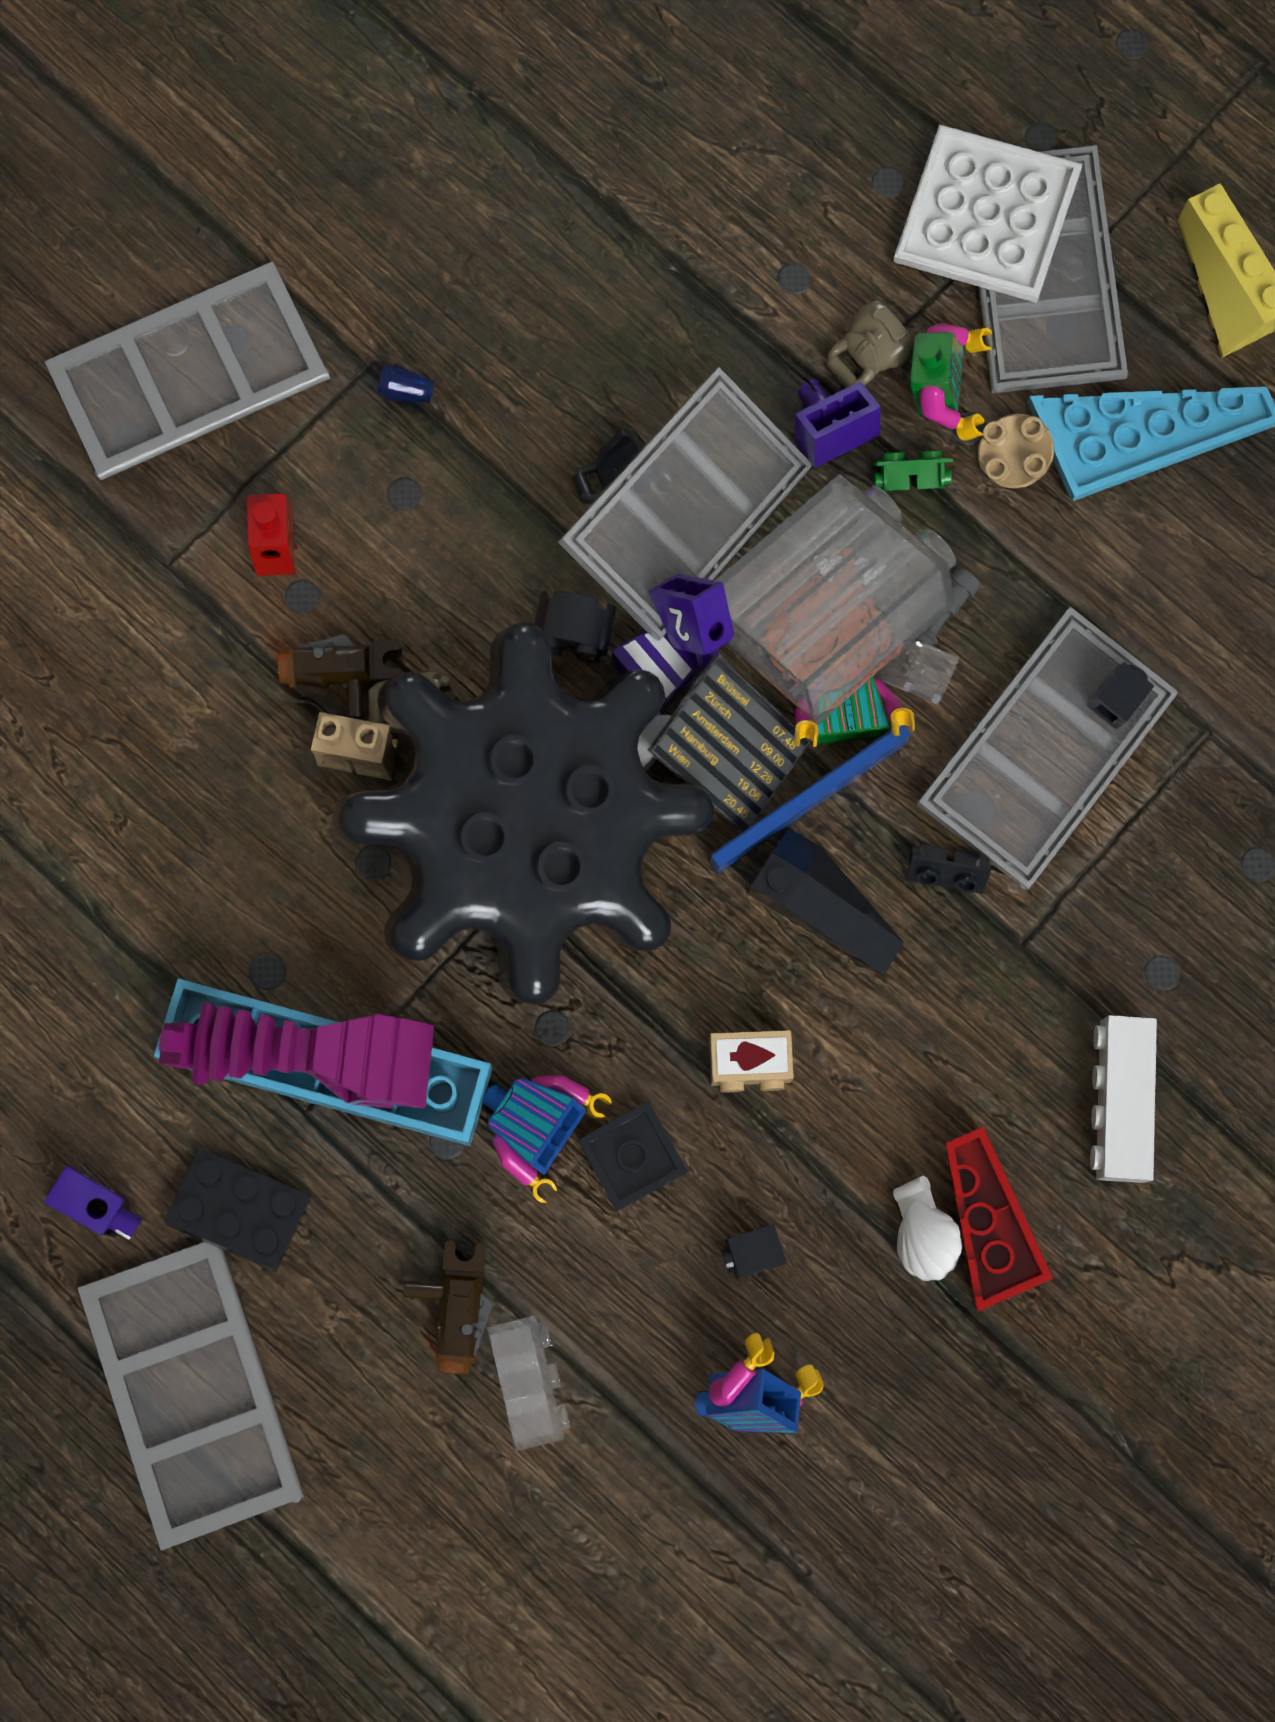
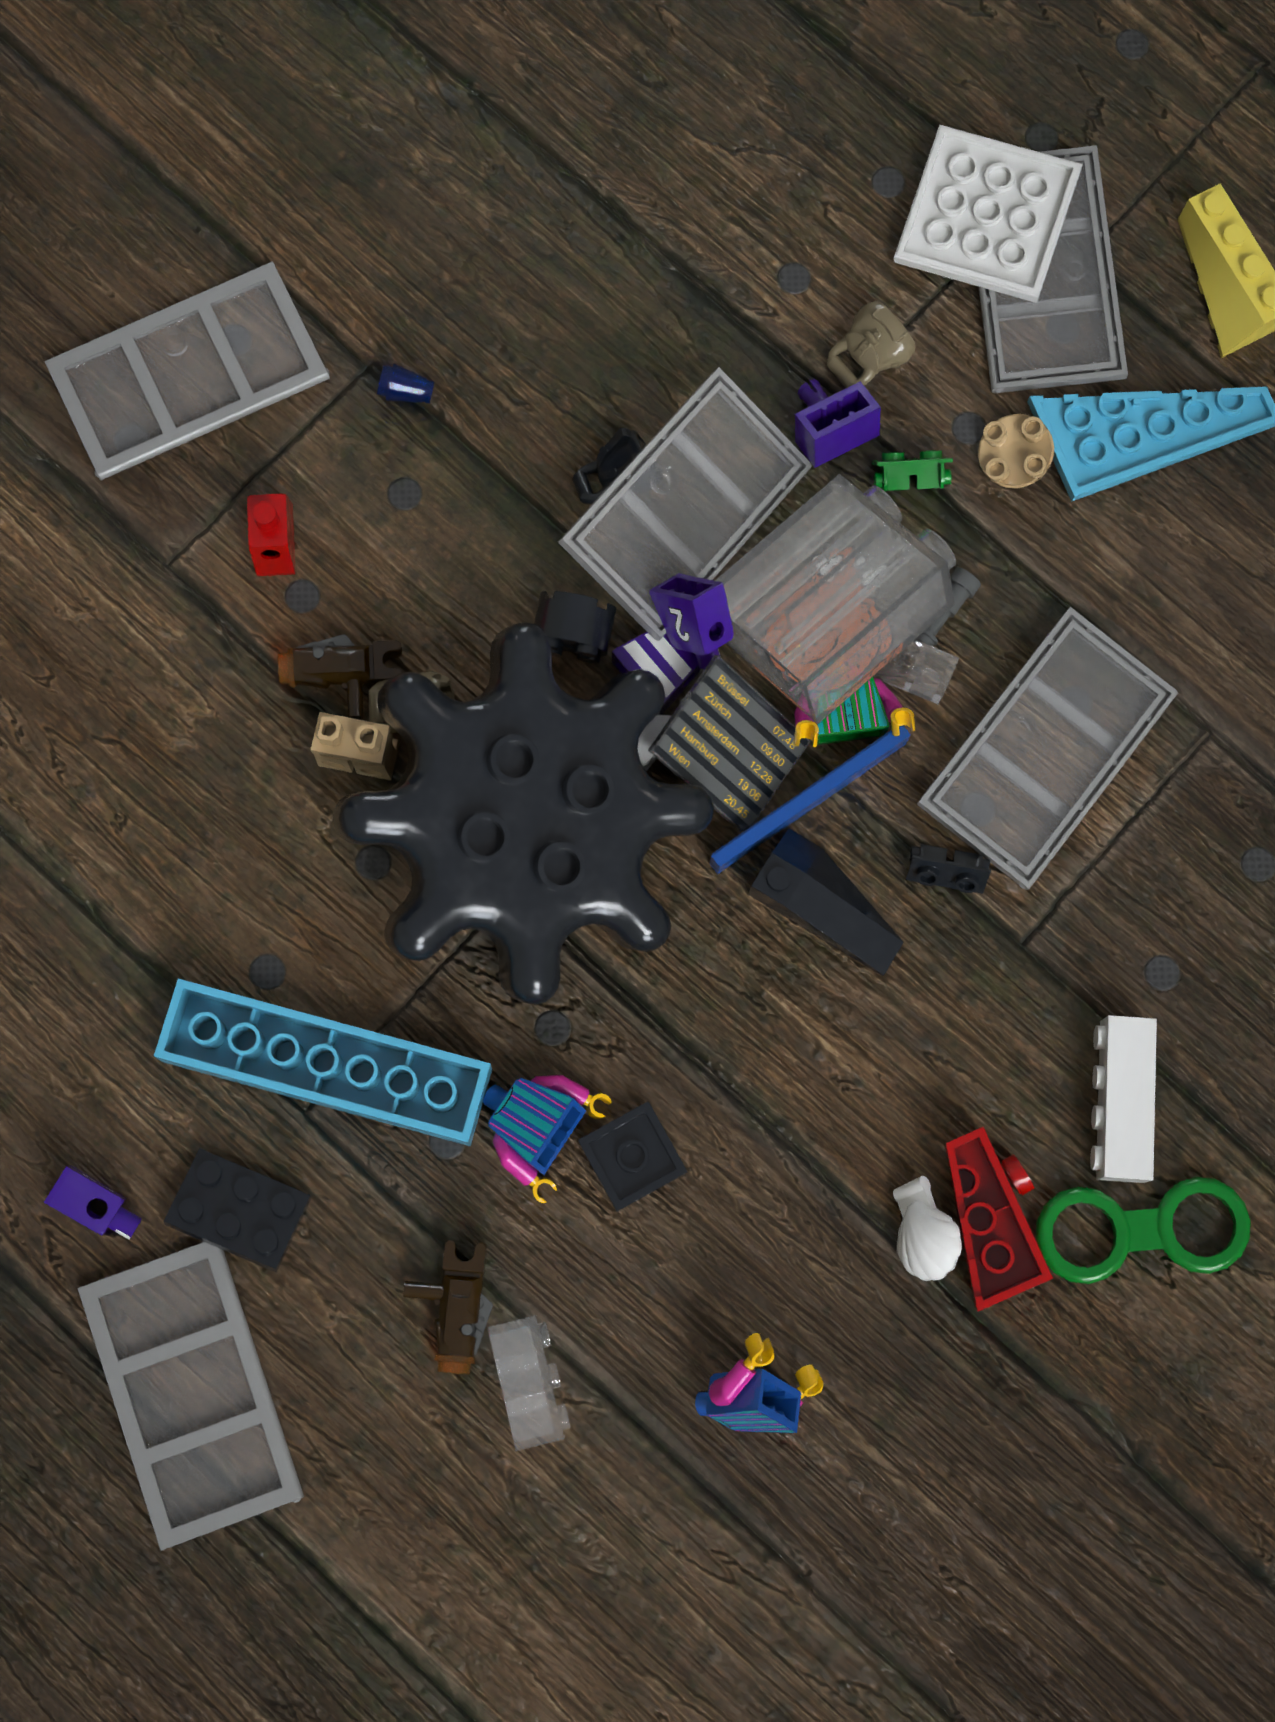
magenta piece [159,1003,434,1109] -> none
brick [709,1030,794,1092] -> none
black brick [721,1224,786,1279] -> none
torso [911,323,992,441] -> none
black brick [1086,662,1154,729] -> none
none -> red tile [1001,1154,1035,1196]
none -> green bar [1035,1176,1251,1284]

